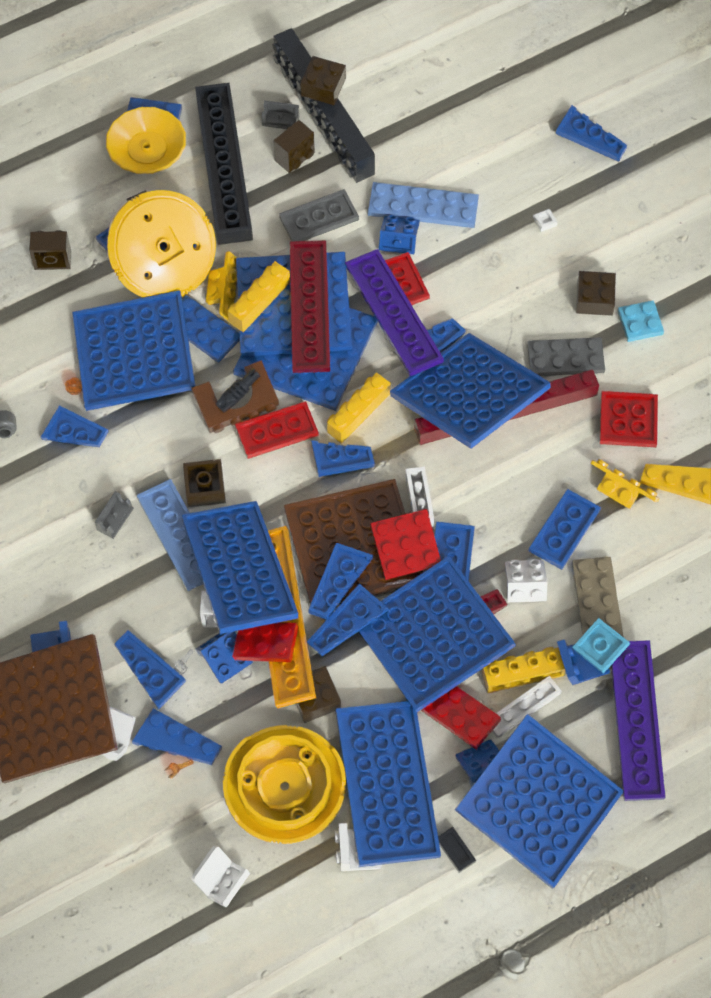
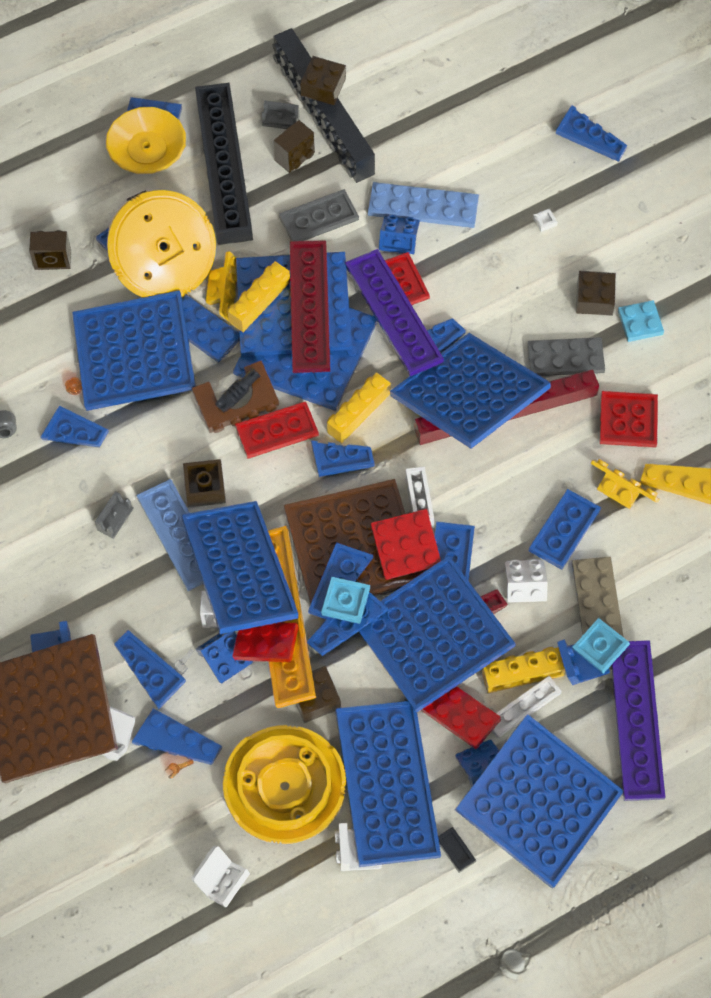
none -> medium azure plate [321,577,370,624]

